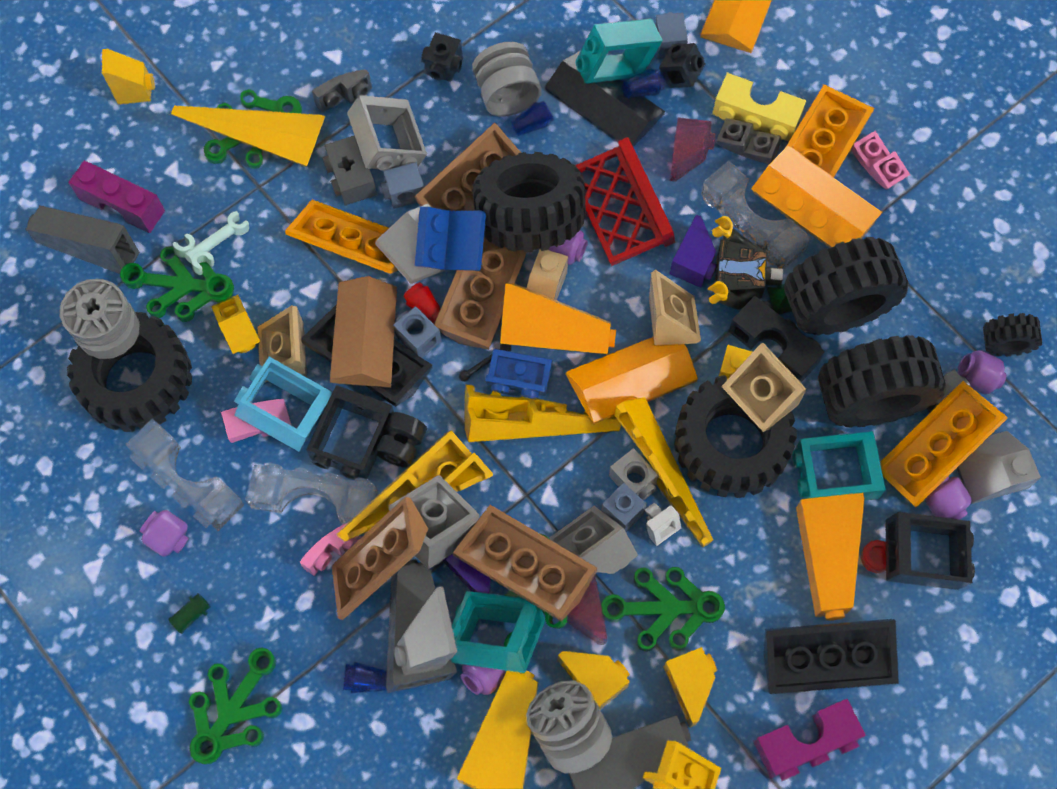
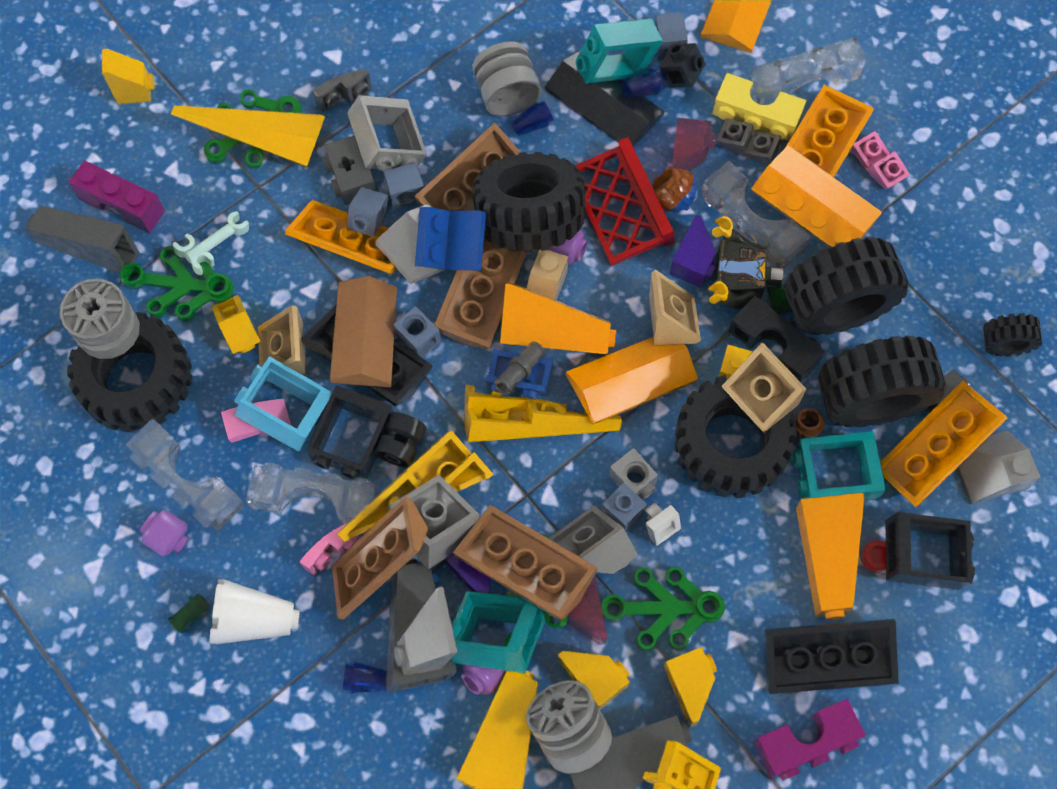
green plant [189,648,282,764] -> none
red cone [403,282,441,324] -> none
black brick [421,32,463,82] -> none
black hinge [459,344,511,382] -> none
yellow wedge [615,397,713,547] -> none
medium lavender head [924,476,972,520] -> none
medium lavender head [957,350,1007,394] -> none
none -> white cone [209,579,300,644]
none -> sand blue brick [347,187,388,237]
none -> dark grey pin [494,341,545,395]
none -> dark orange piece [652,166,697,212]
none -> clear arch [749,37,867,105]
none -> reddish brown cone [794,408,824,443]

